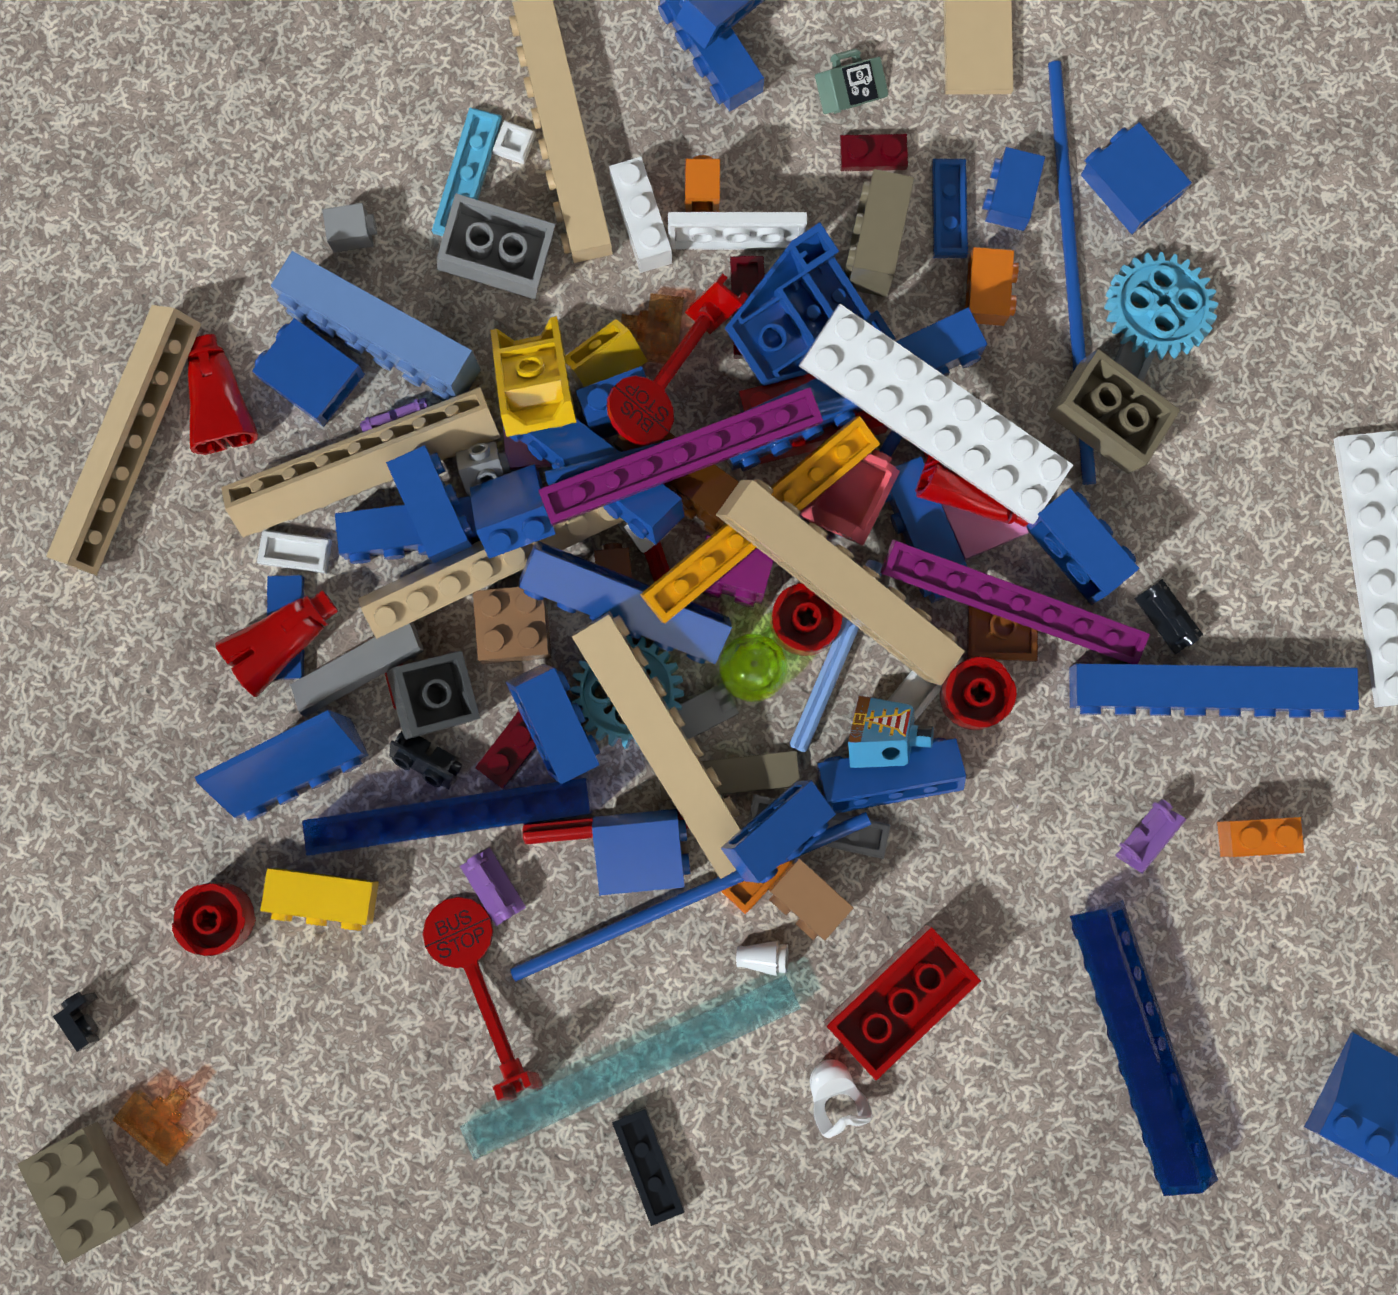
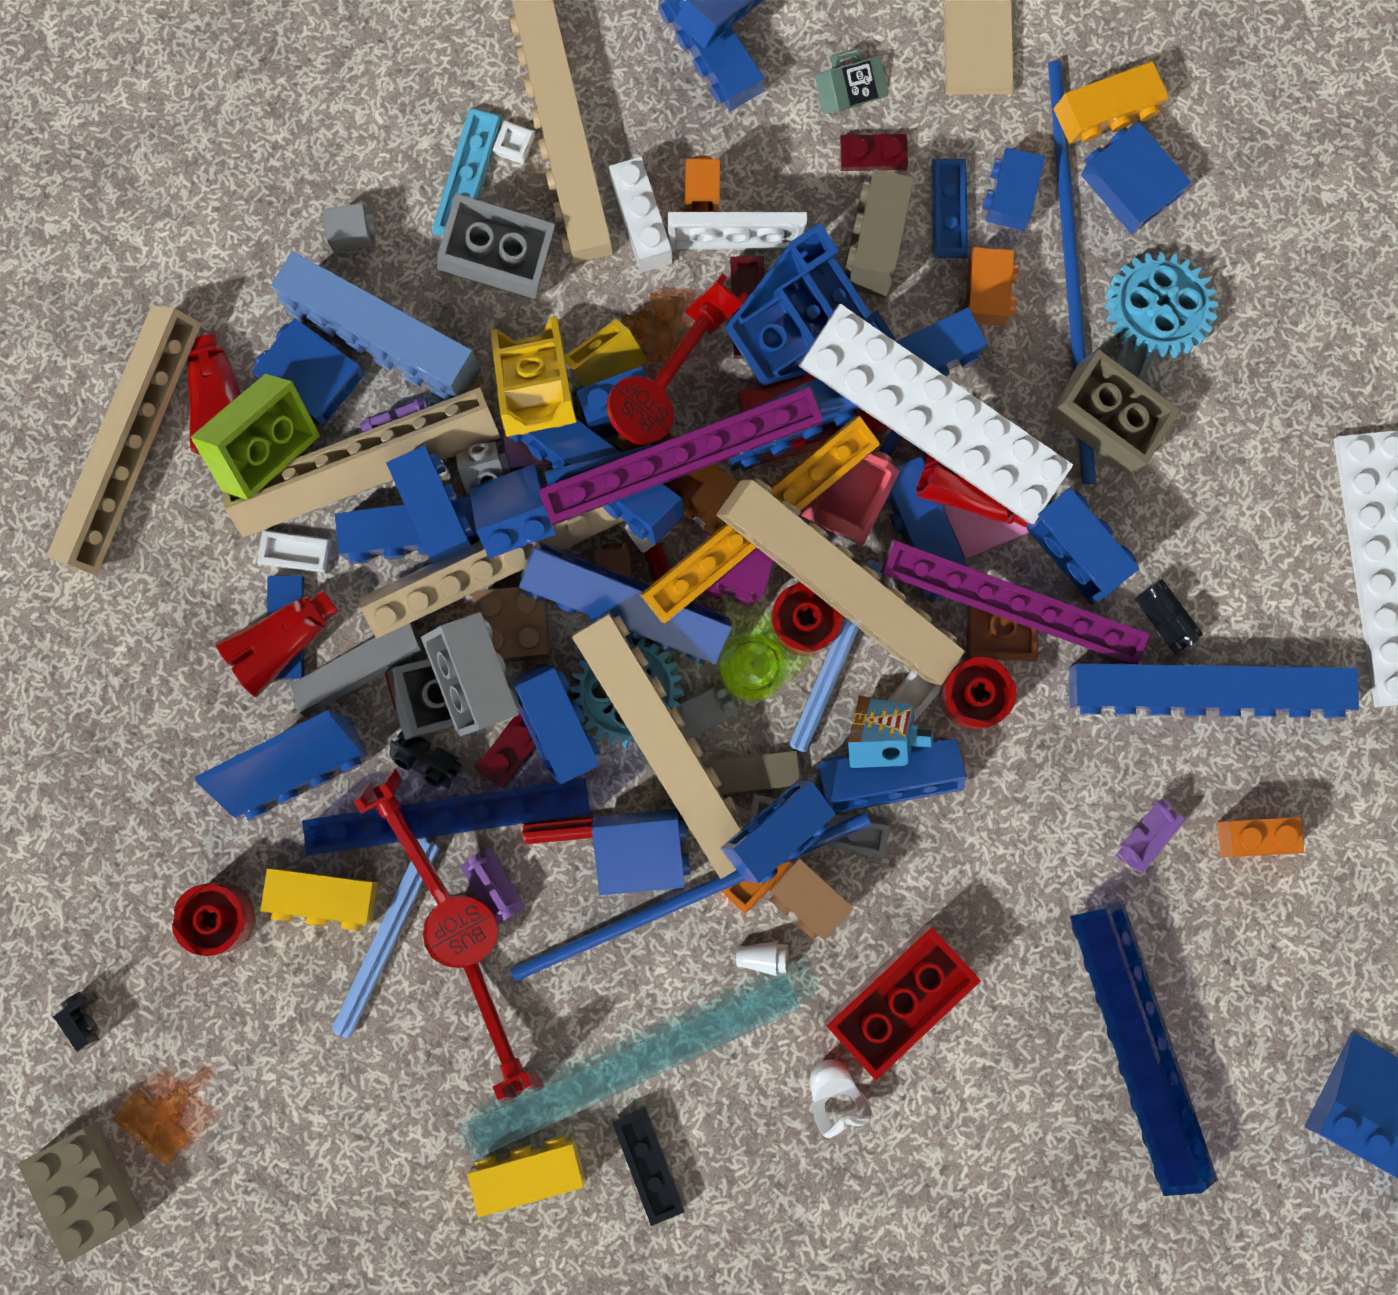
none -> lime brick [191,374,320,500]
none -> light blue axle [332,839,440,1038]
none -> red piece [353,768,498,966]
none -> light grey brick [421,612,519,737]
none -> yellow brick [467,1135,586,1218]
none -> light orange brick [1053,61,1169,145]

